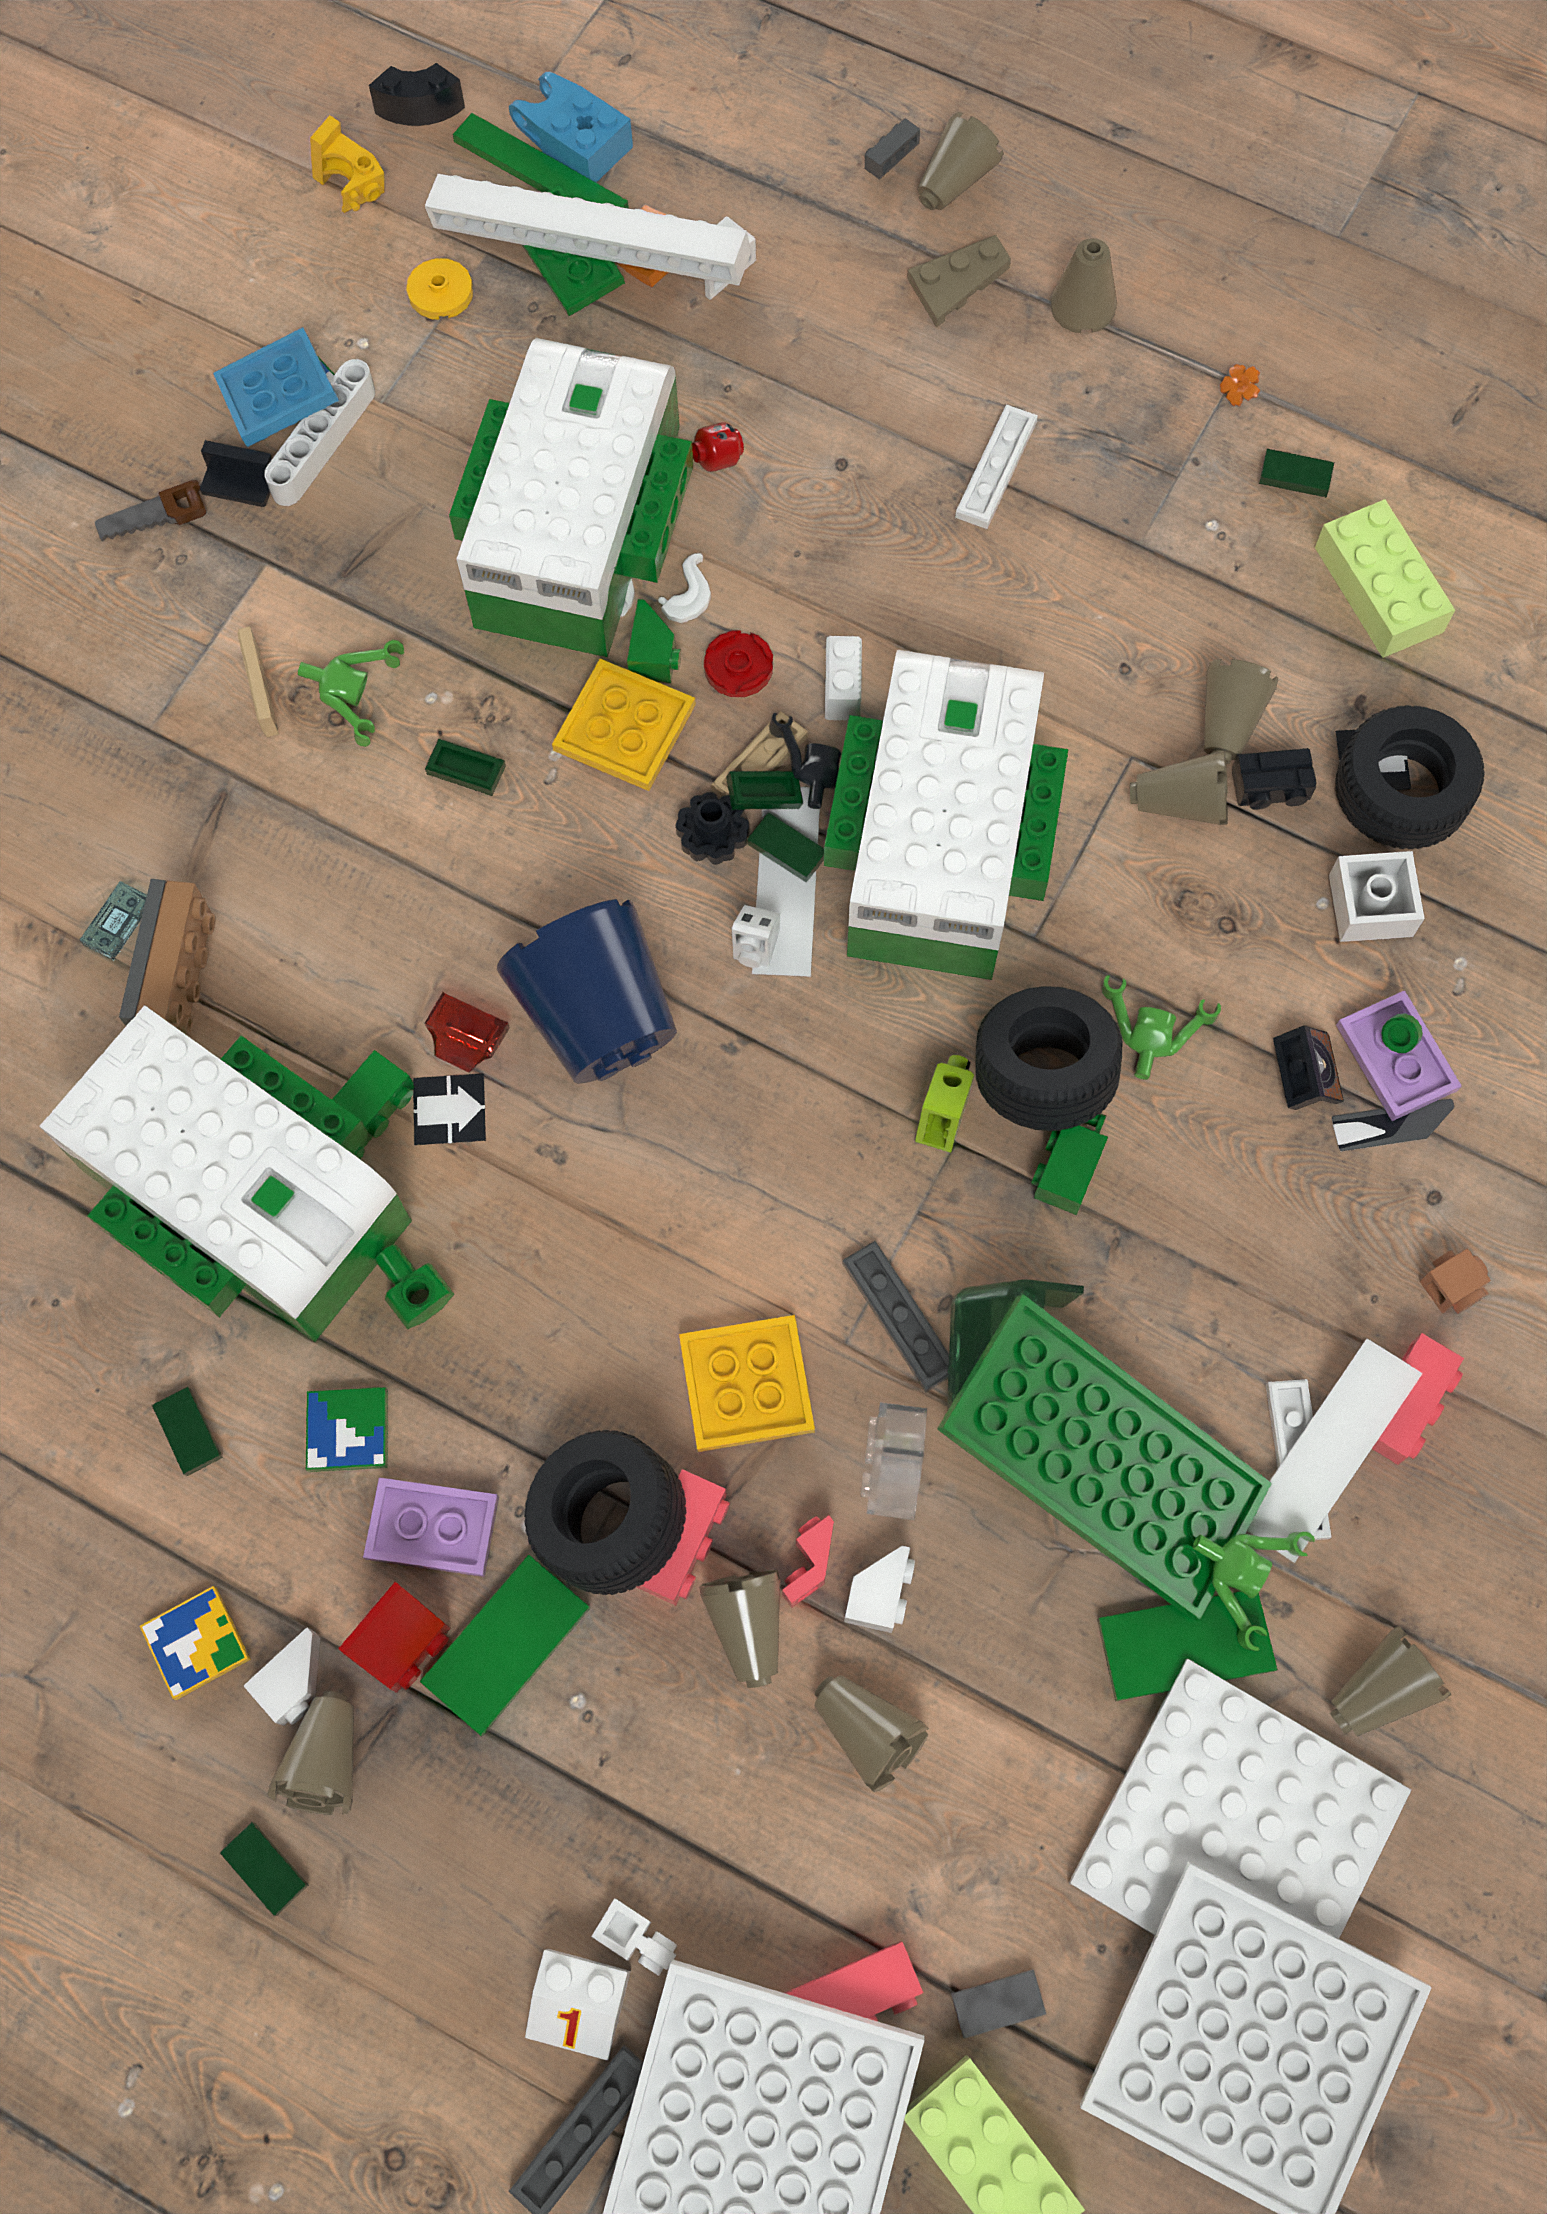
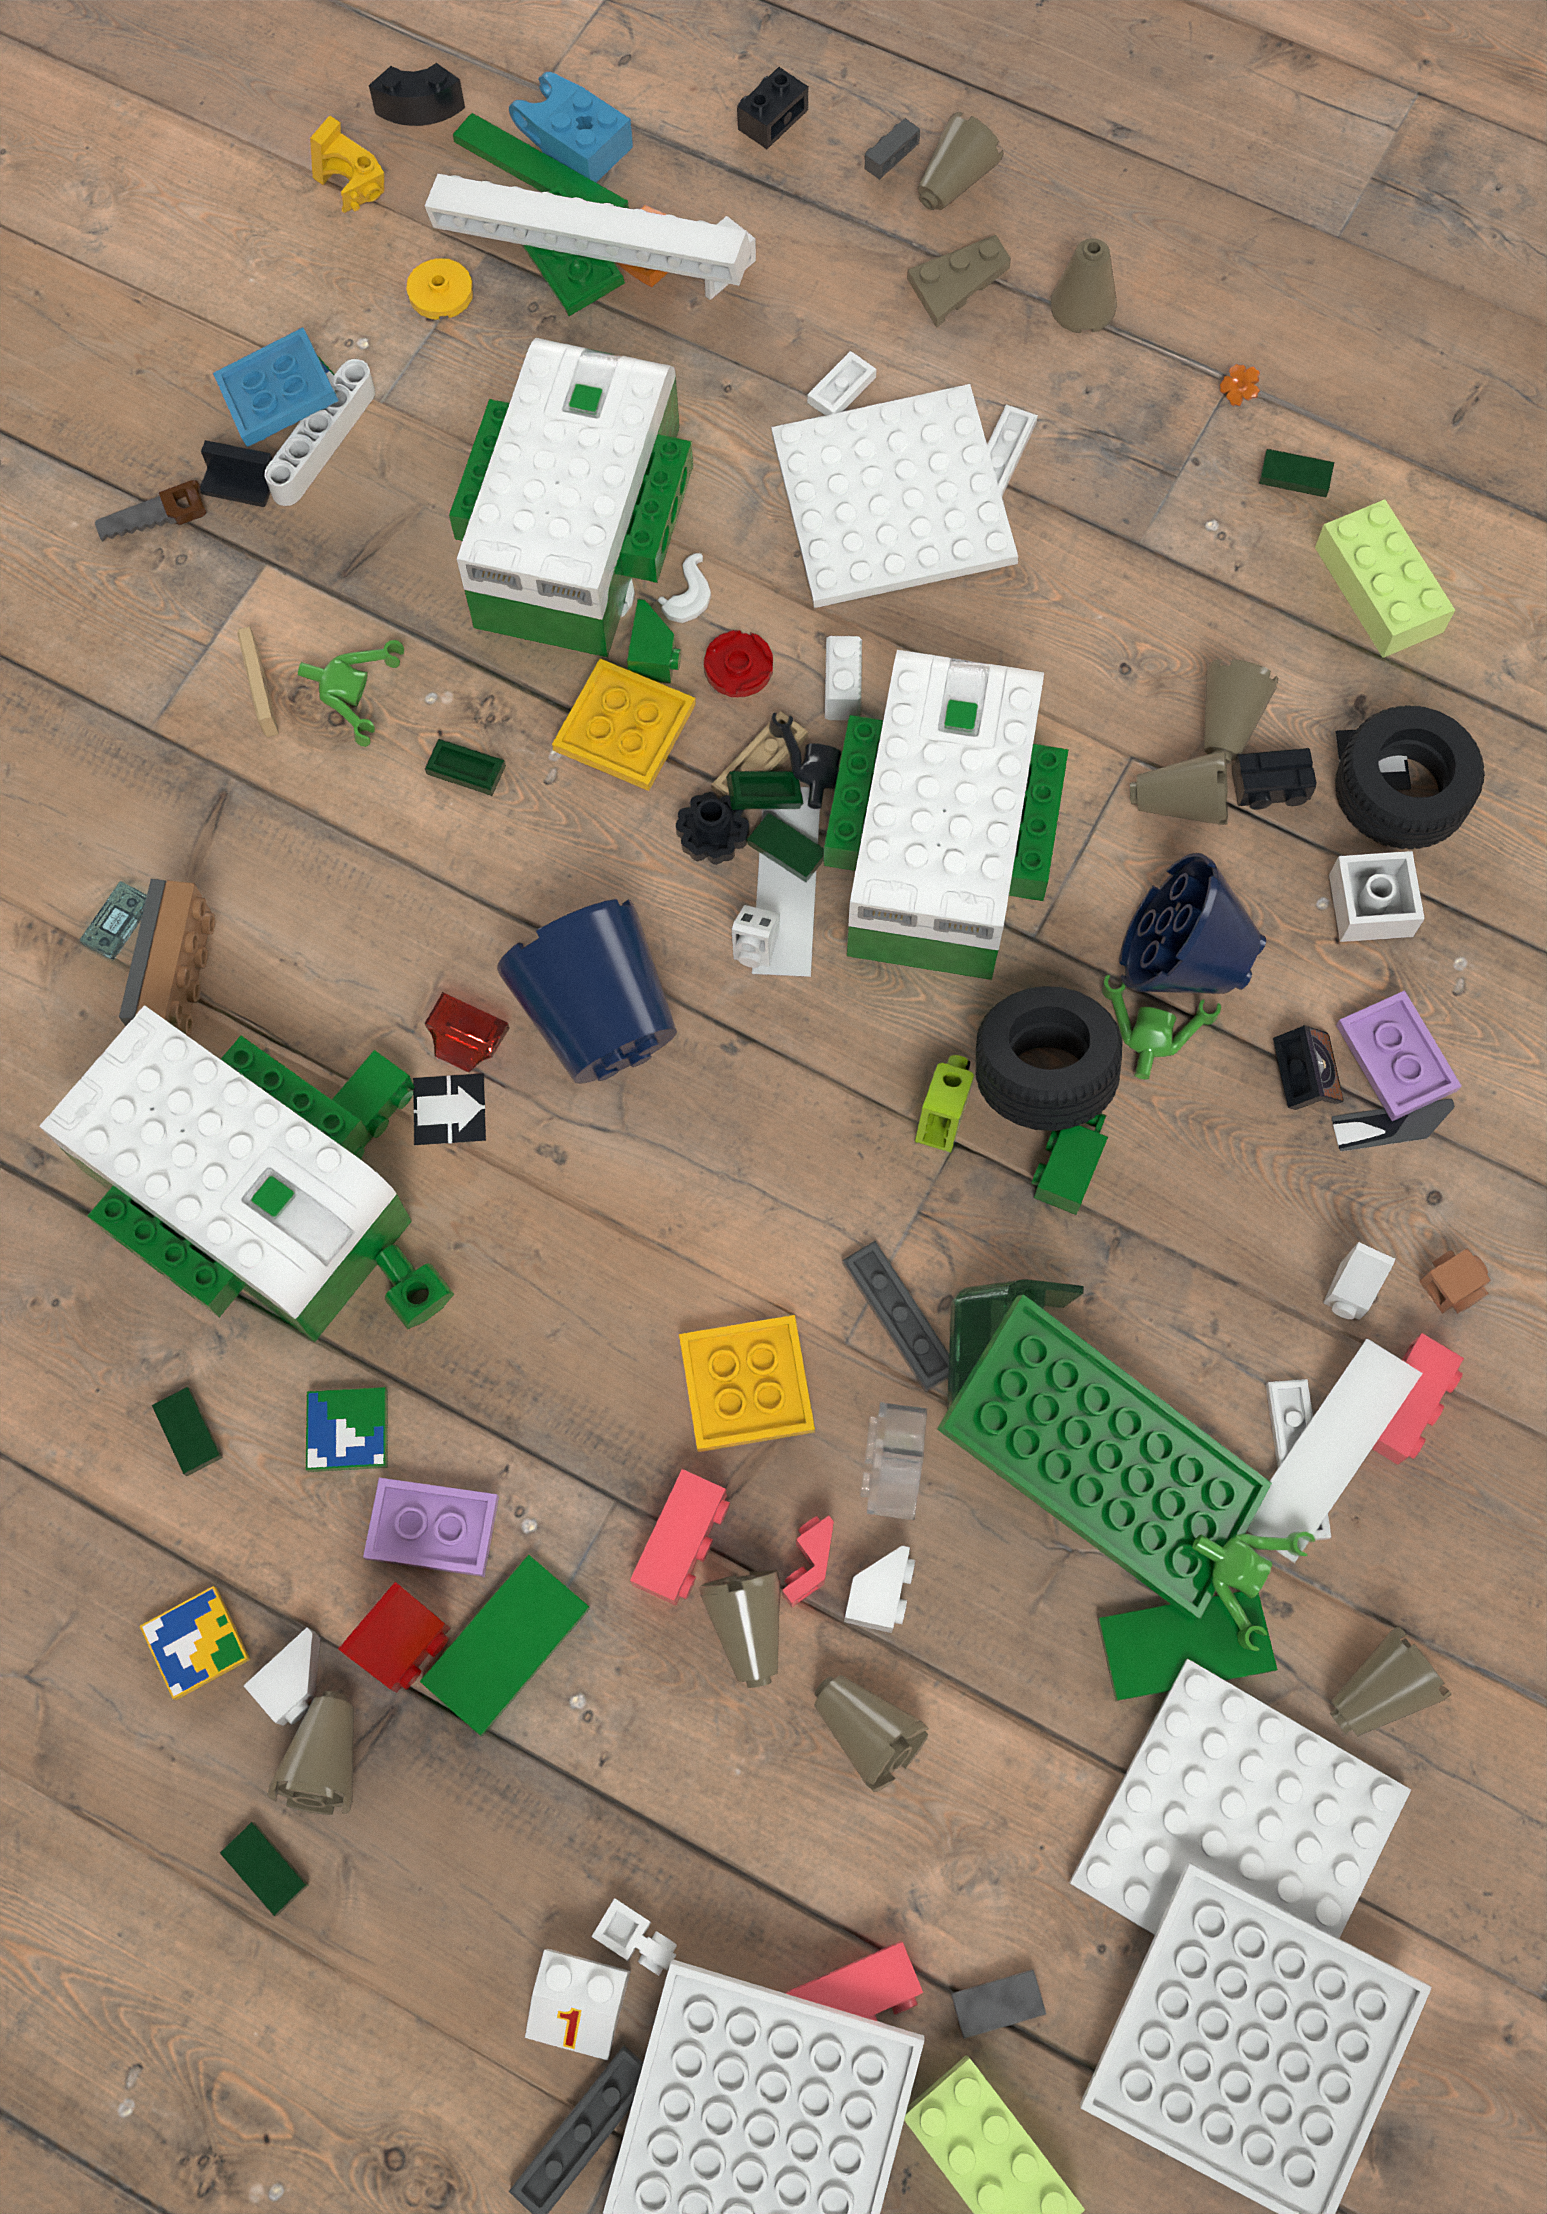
black tyre [524,1430,687,1595] -> none
red head [692,422,744,472] -> none
green tile [1381,1014,1423,1053] -> none
none -> black brick [737,67,809,149]
none -> white plate [771,384,1018,608]
none -> white plate [807,351,877,415]
none -> dark blue cone [1119,853,1266,994]
none -> white slope [1323,1242,1395,1320]

